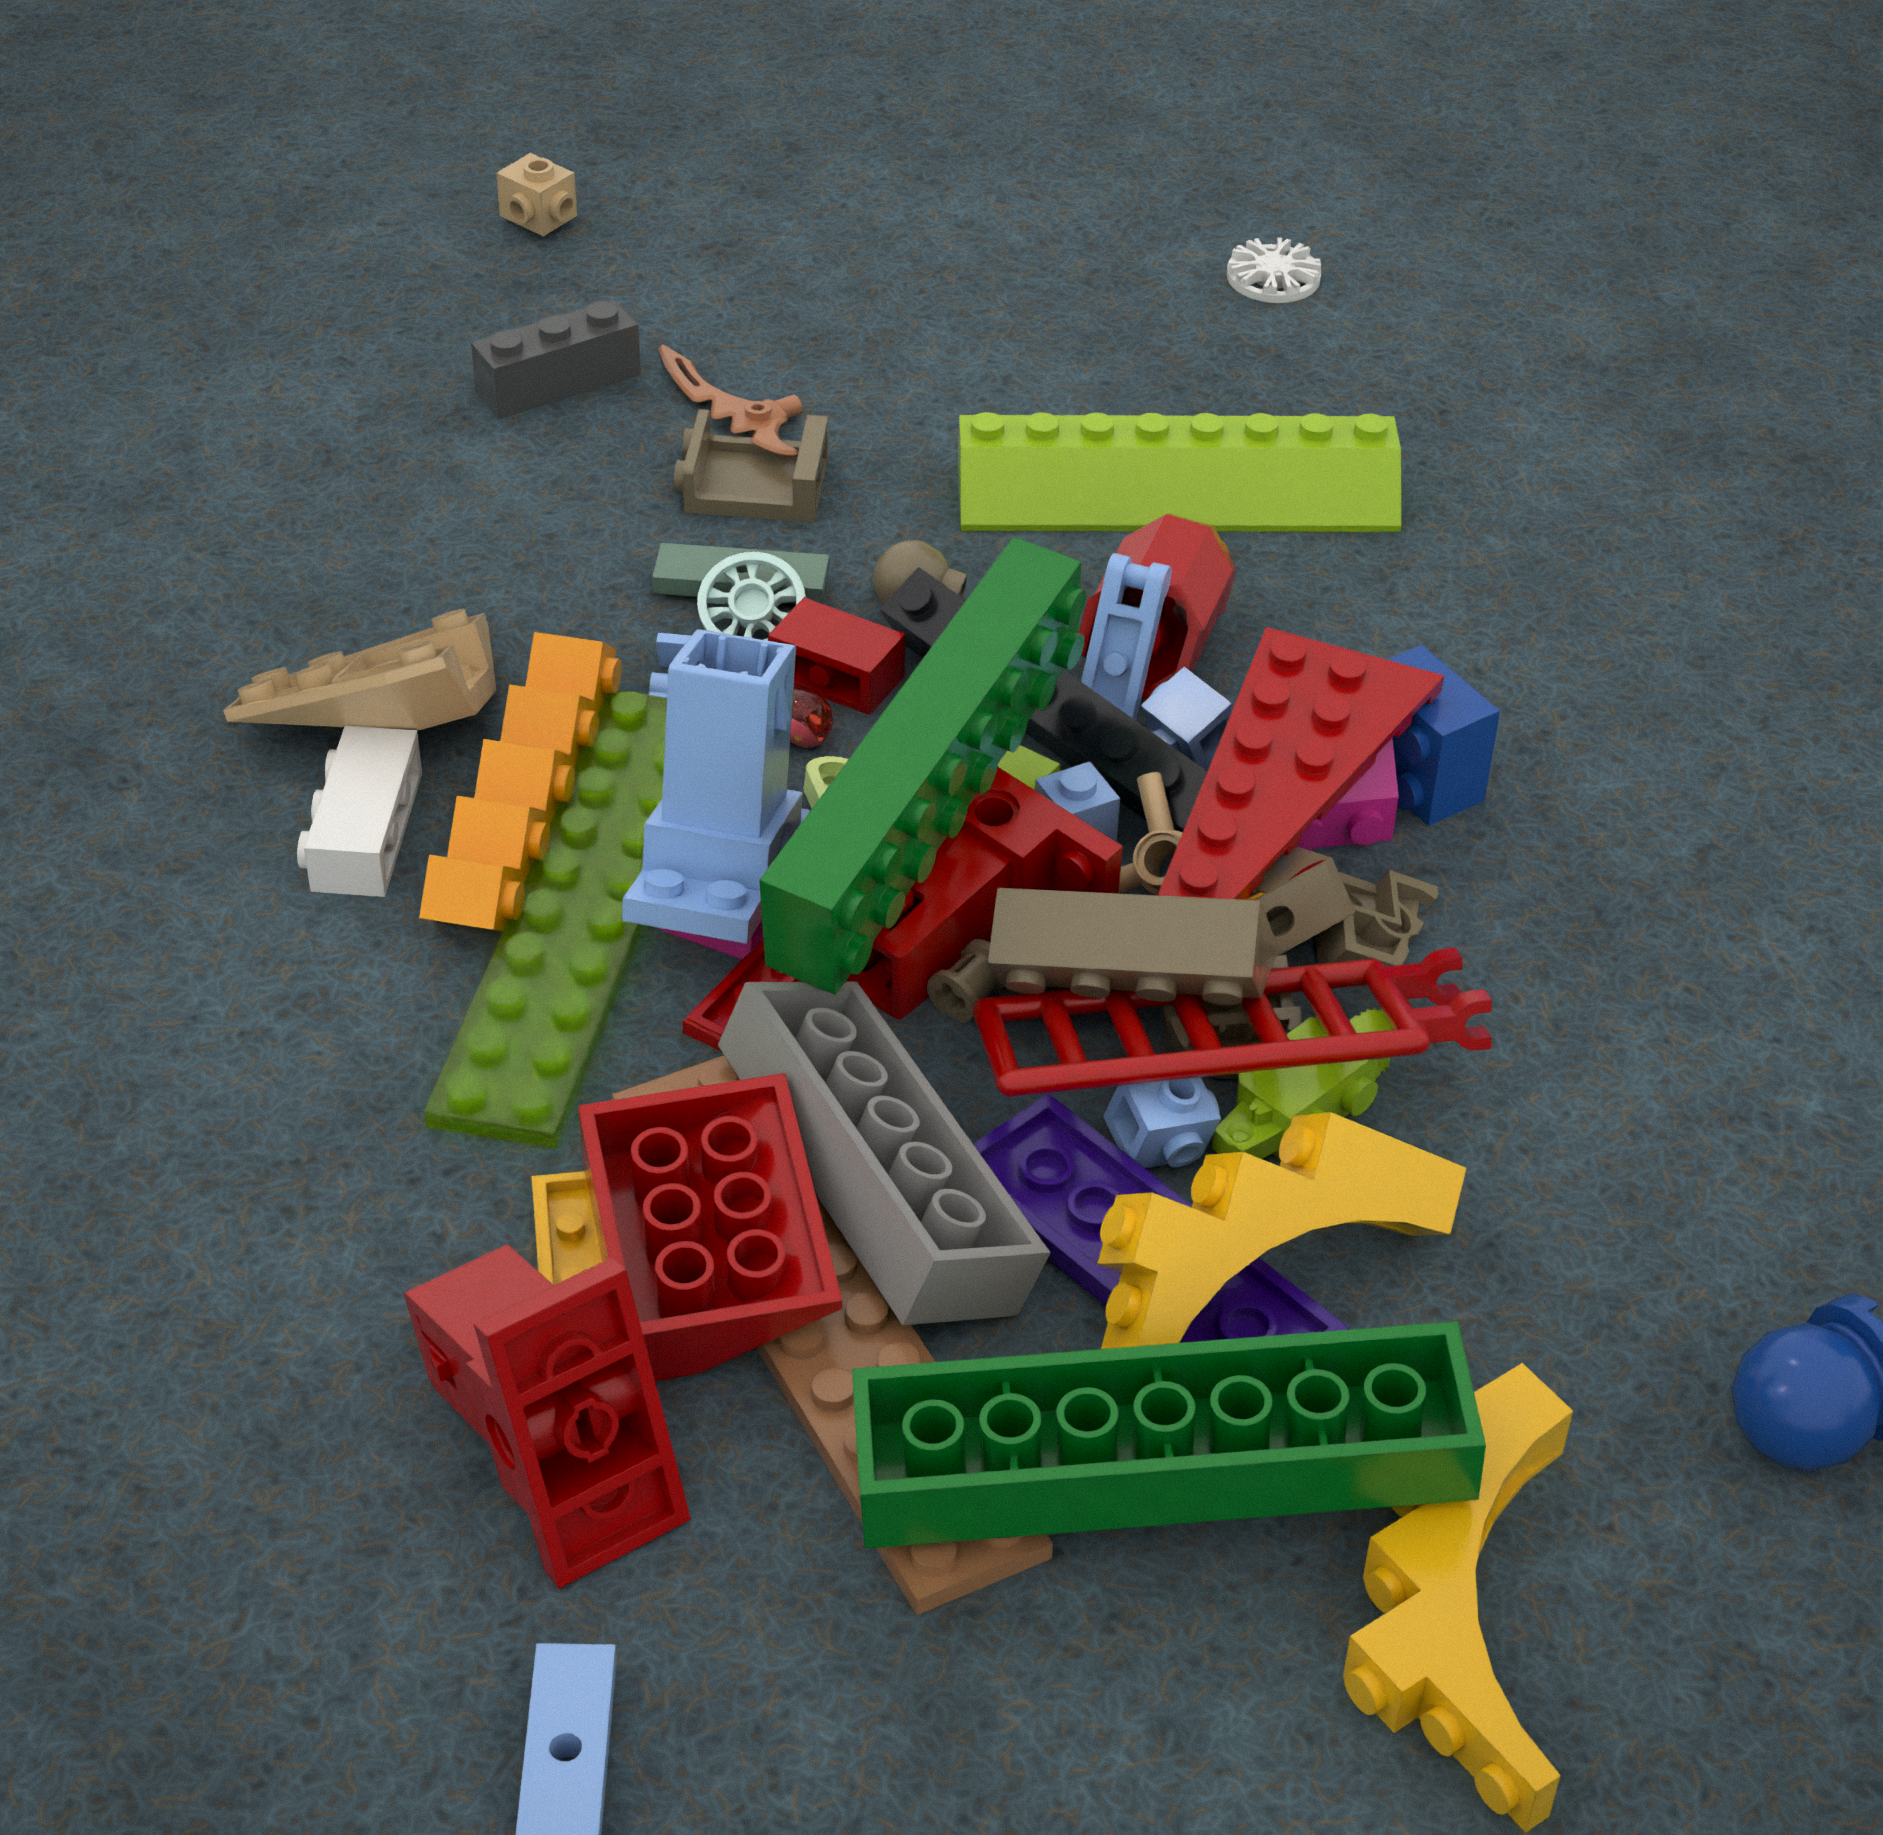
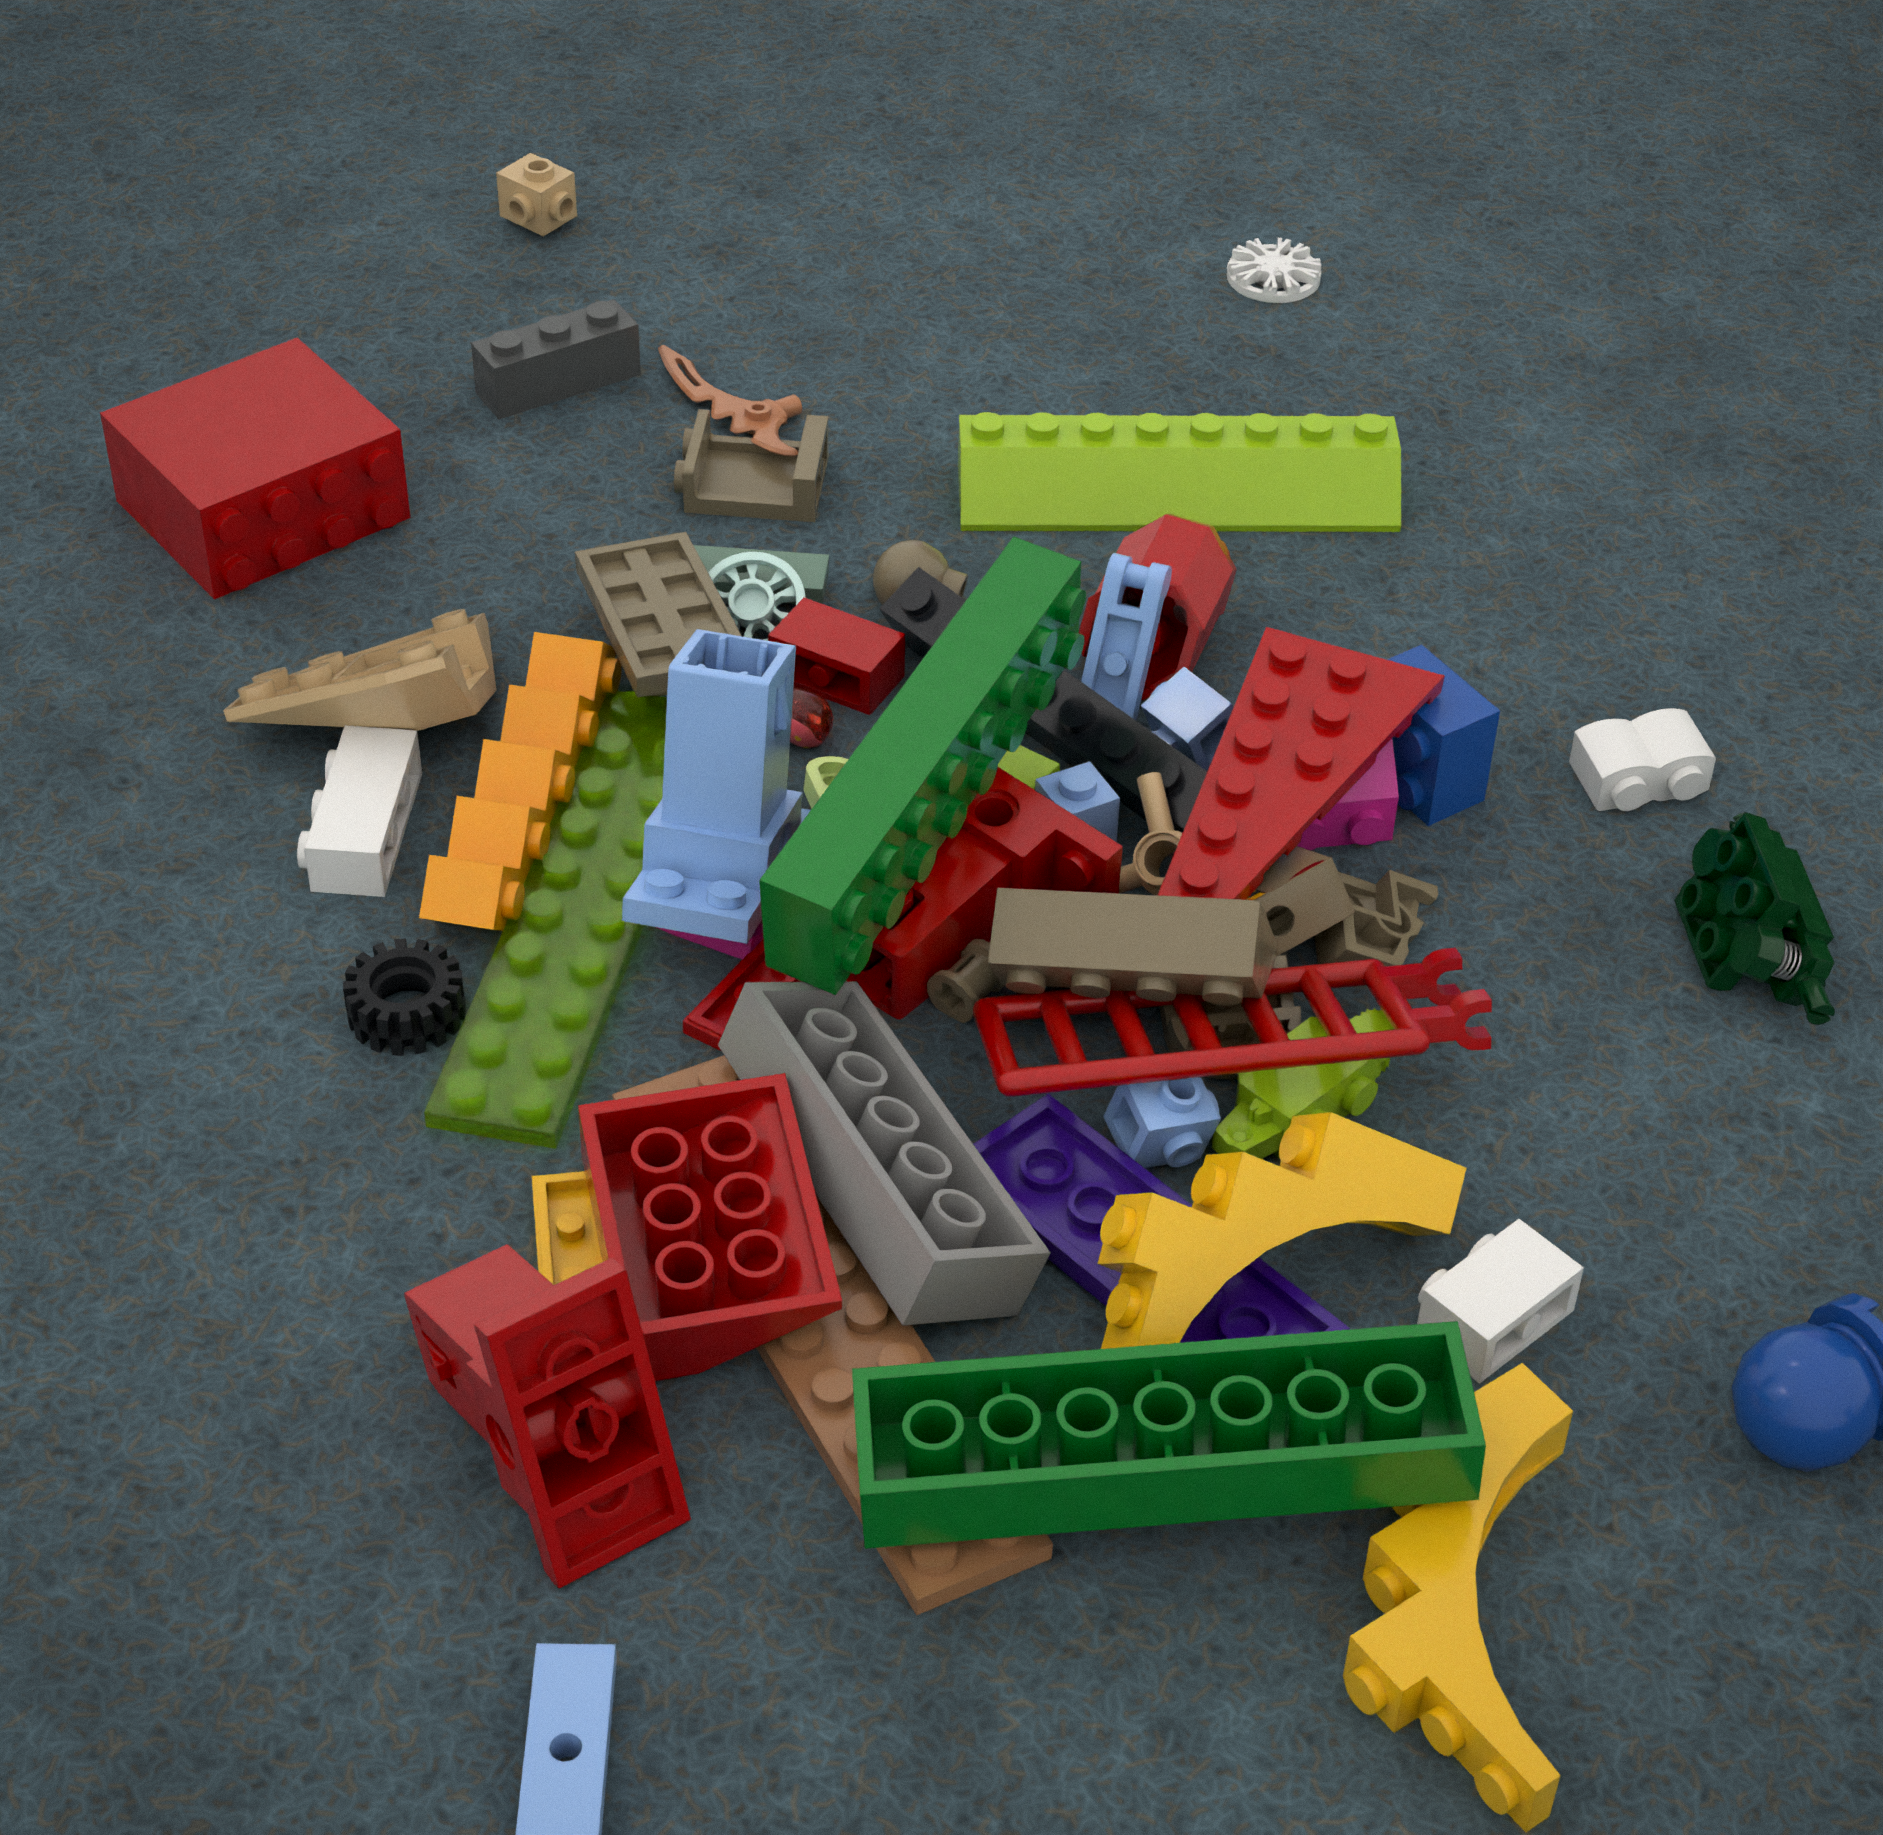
none -> red brick [100,338,411,600]
none -> black tyre [343,938,466,1056]
none -> dark tan plate [575,532,742,698]
none -> white brick [1417,1219,1584,1384]
none -> white brick [1569,708,1716,811]
none -> dark green piece [1674,812,1835,1025]

